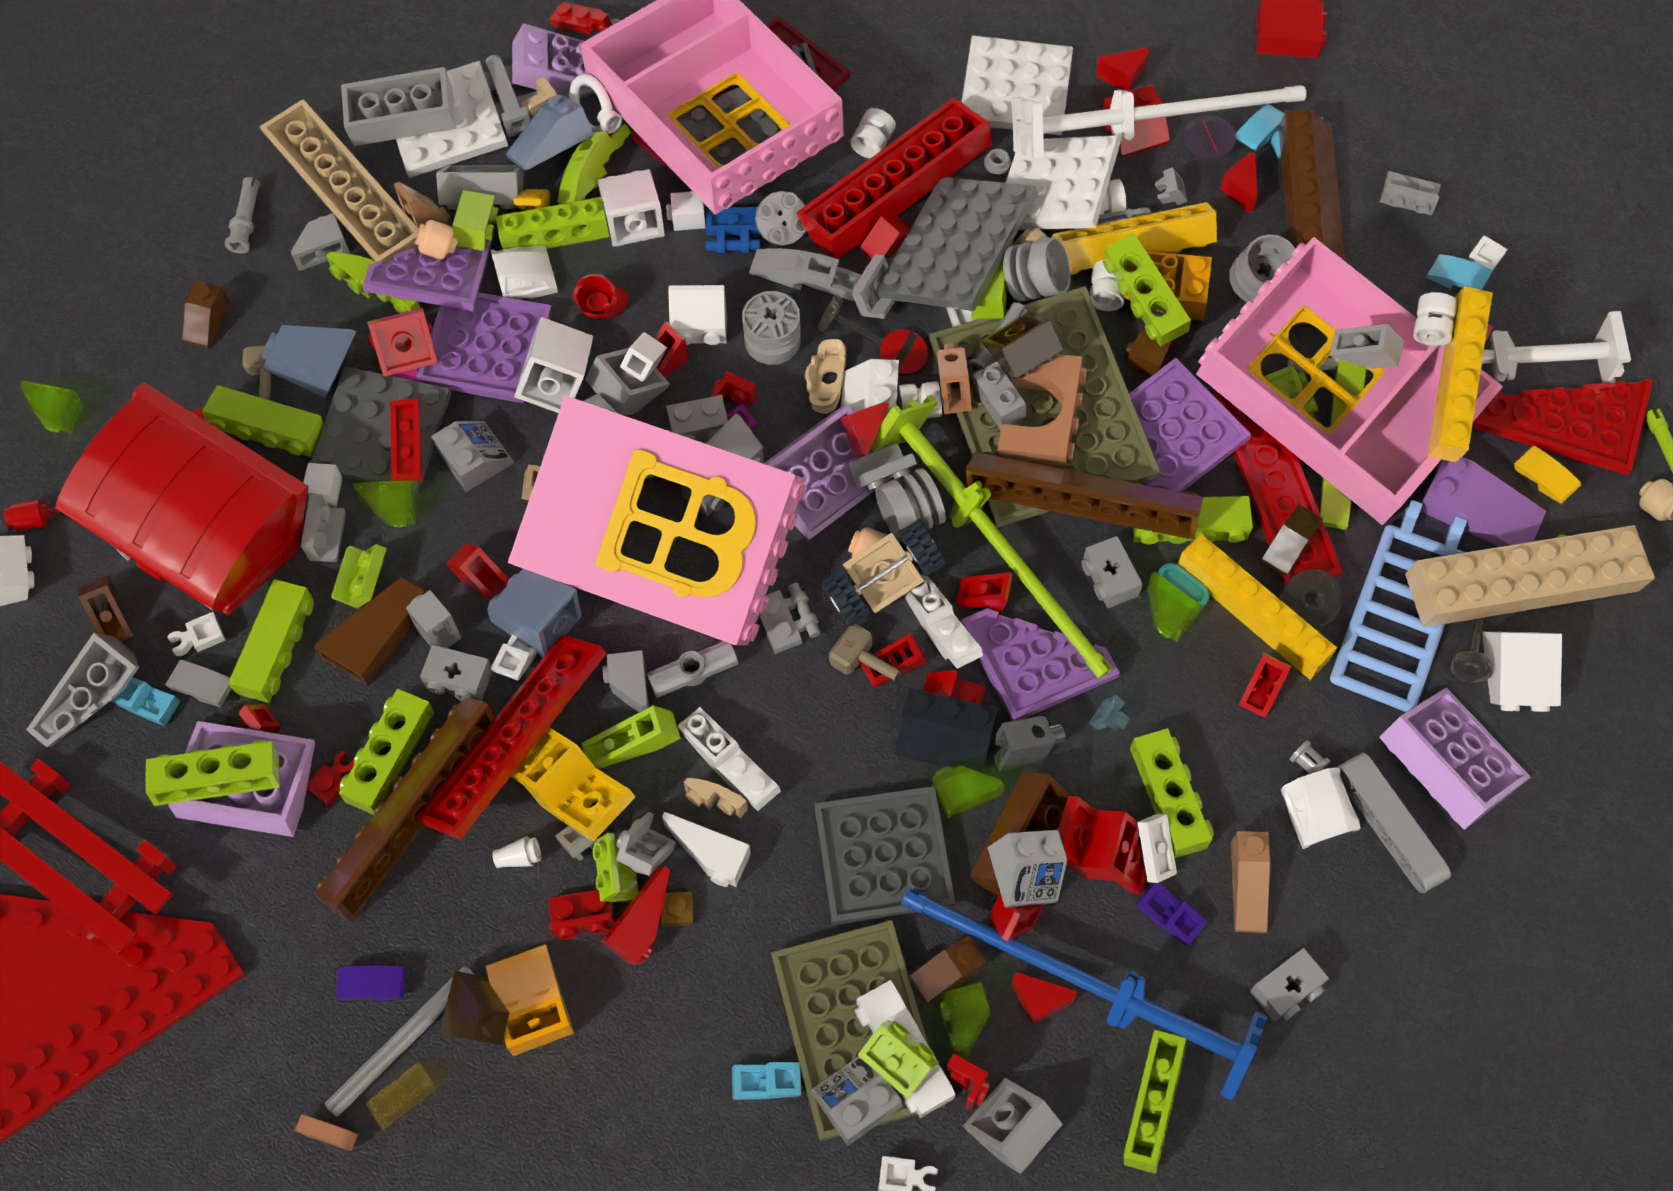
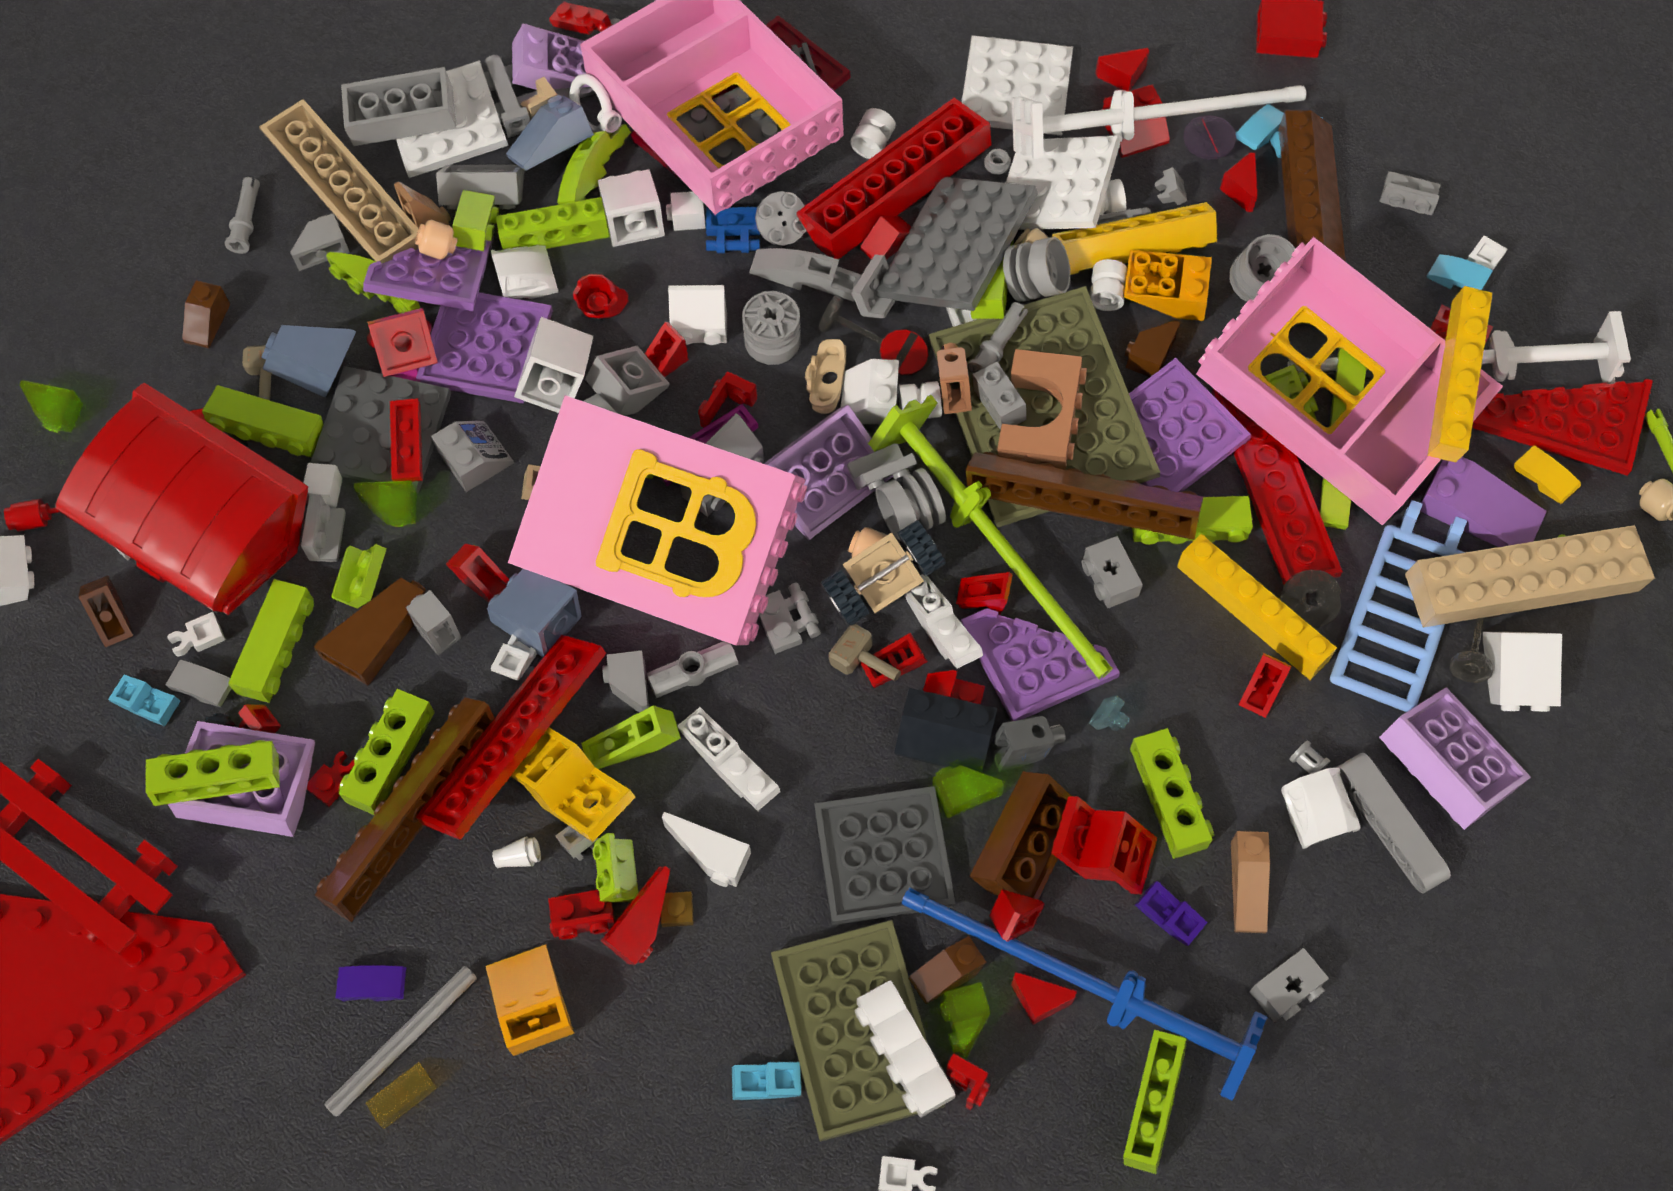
light grey wedge [26,633,139,748] -> none
nougat beam [294,1115,358,1151] -> none
light grey brick [420,645,492,701] -> none
dark brown slope [439,971,510,1046] -> none
yellow slope [514,189,550,211] -> none
light grey bracket [616,812,676,876] -> none
white brick [620,332,667,382] -> none
light grey bracket [667,395,728,443] -> none
tan slope [684,778,748,818] -> none
light grey slope [810,1056,902,1146] -> none
red slope [840,402,890,458] -> none
lime bracket [857,1020,939,1099] -> none
light grey slope [963,1077,1062,1174] -> none
dark brown slope [981,312,1063,378] -> none
light grey slope [987,830,1067,907] -> none
lime brick [1102,232,1191,347] -> none
white plate [1138,814,1177,883] -> none
clear neon green slope [1147,572,1202,642] -> none
tile [1156,563,1210,611] -> none
slope [1261,504,1323,576] -> none
light grey slope [1330,324,1404,369] -> none
white wheel [1413,292,1458,346] -> none

